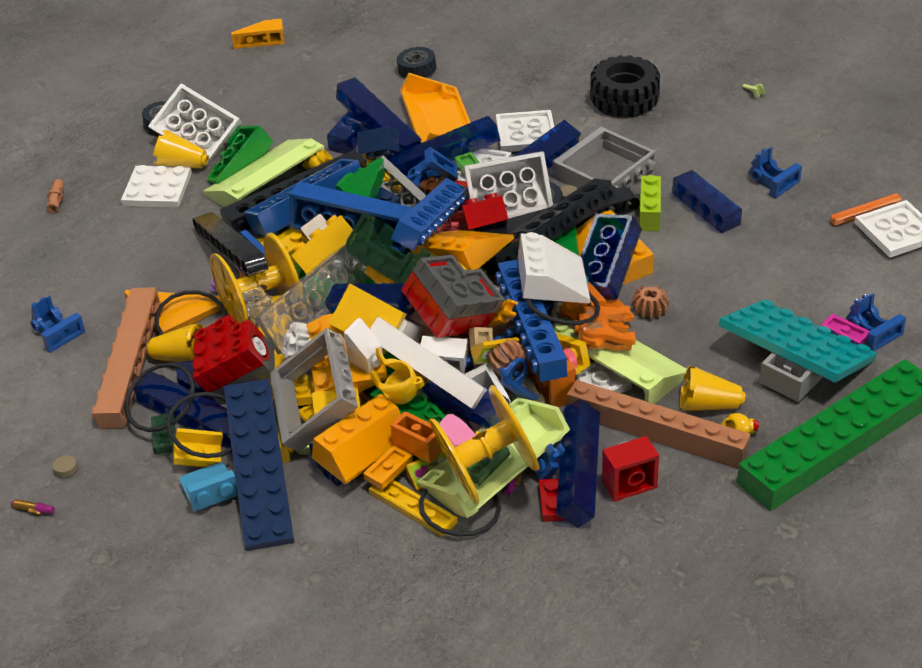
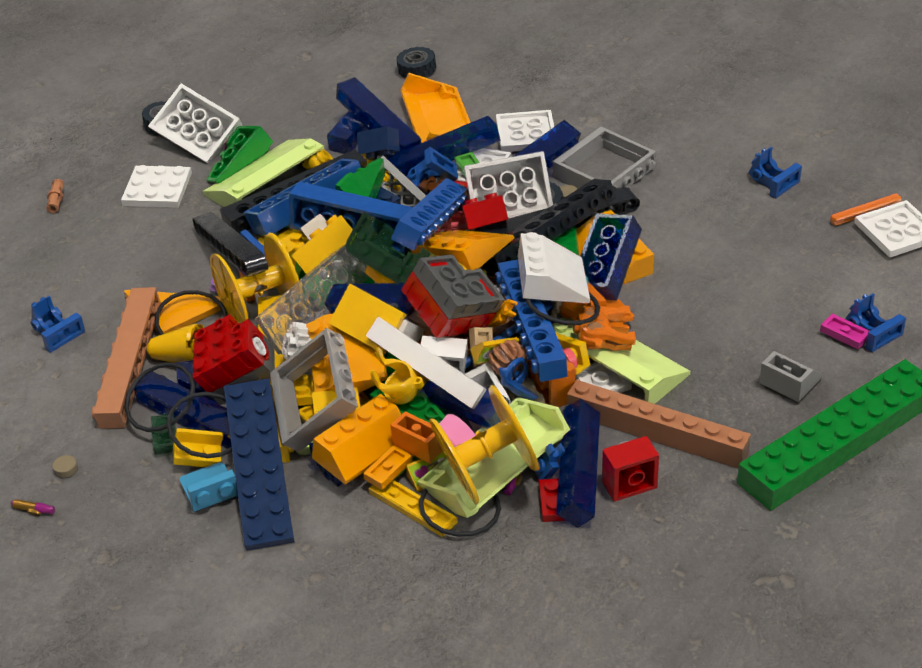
yellow cone [154,130,209,169] -> none
light orange slope [231,18,285,49] -> none
clear brick [242,286,275,324] -> none
white slope [344,318,383,373] -> none
clear green plate [467,447,510,486] -> none
black tyre [590,55,660,117] -> none
nougat gear [632,285,669,319] -> none
lime brick [639,175,661,232] -> none
clear blue brick [672,170,742,233] -> none
yellow cone [680,366,745,411] -> none
teal plate [718,299,877,382] -> none
yellow animal [722,413,759,435] -> none
yellowish green hand [742,84,765,98] -> none

